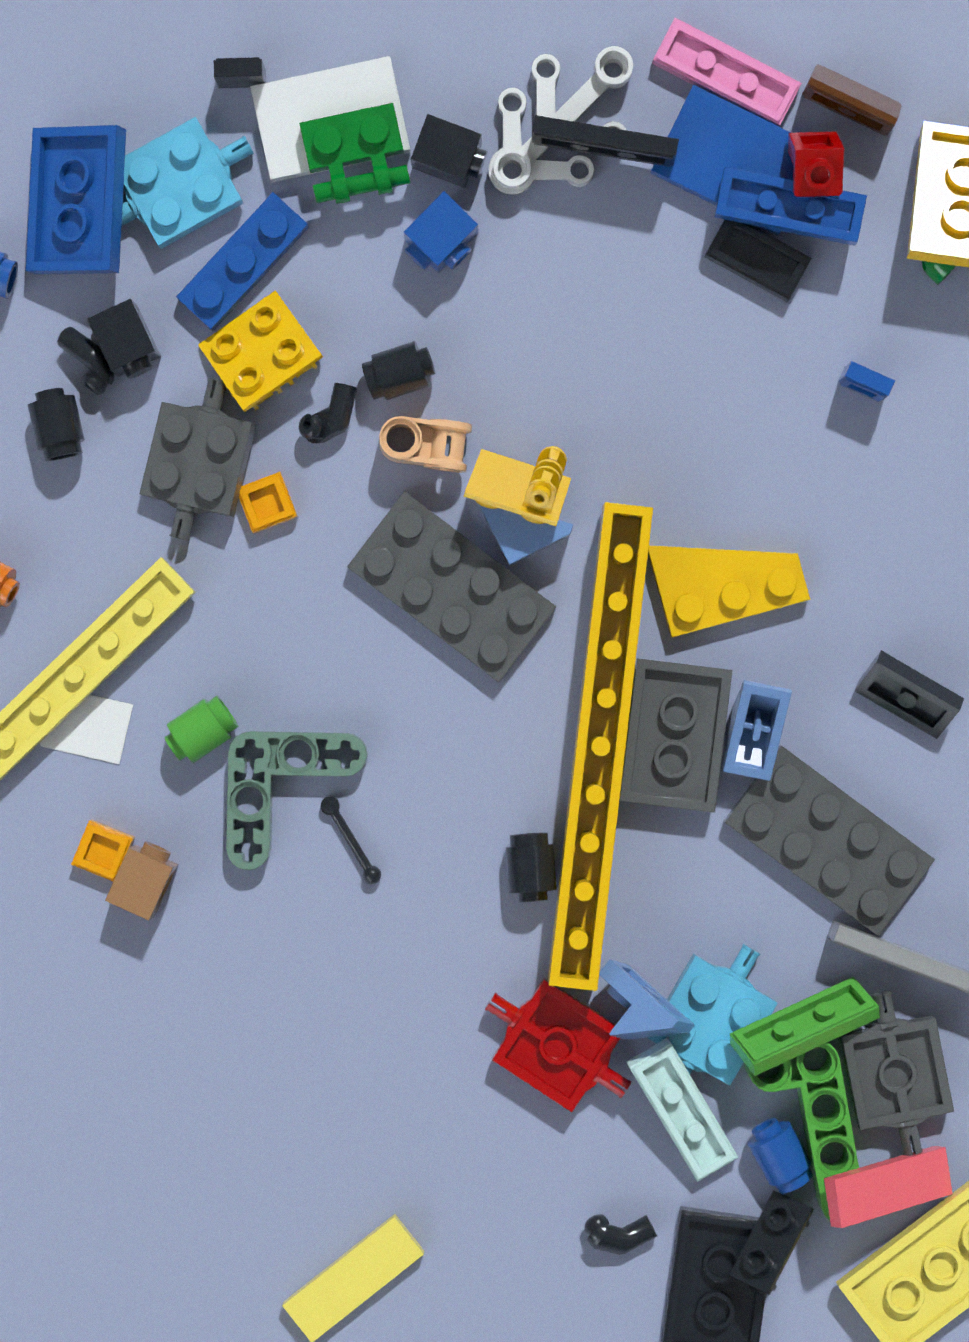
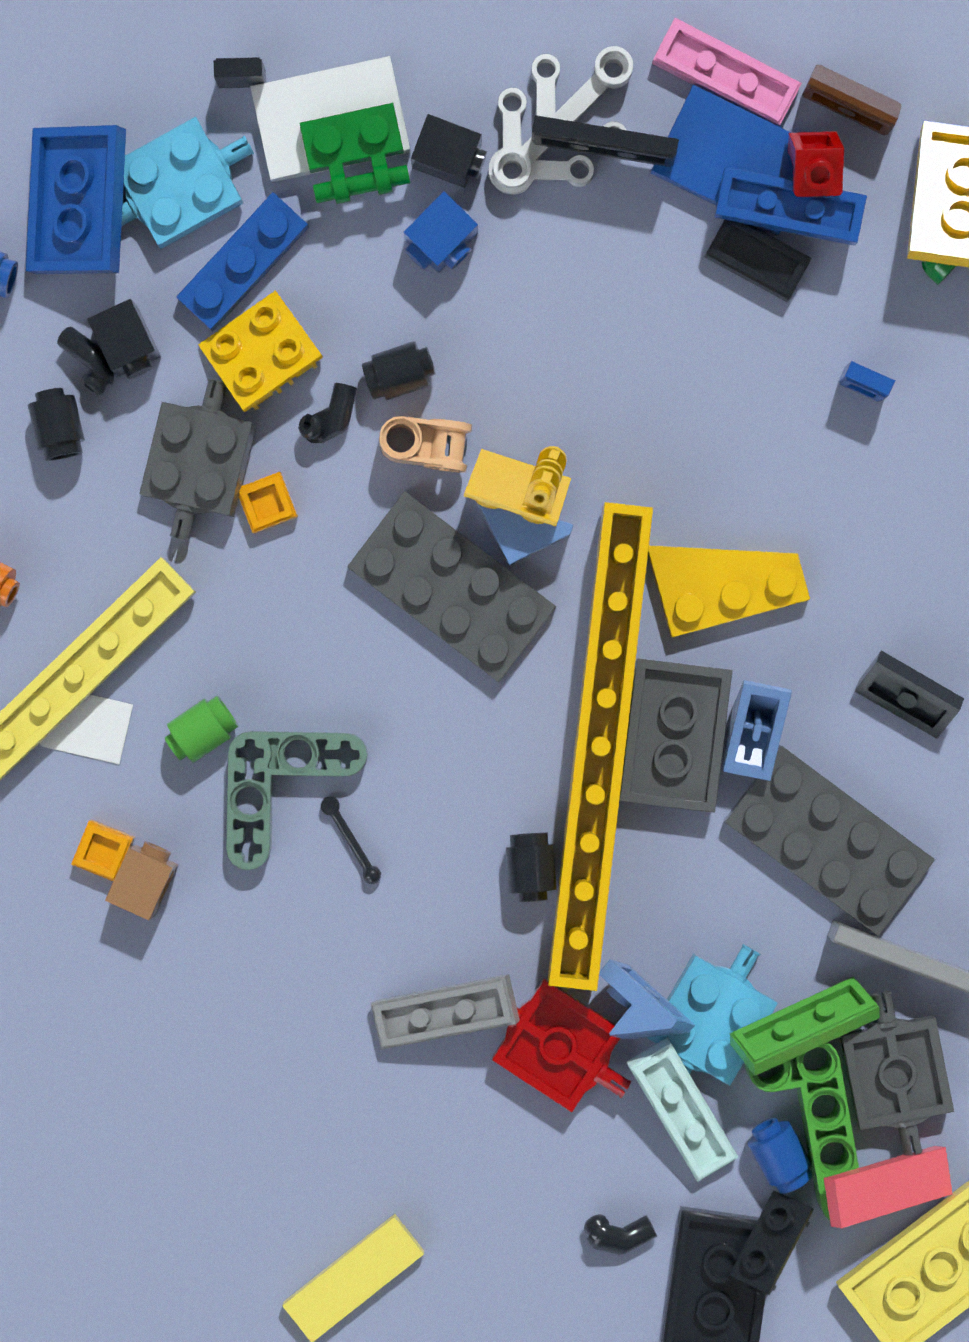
none -> light grey tile [370,974,520,1050]

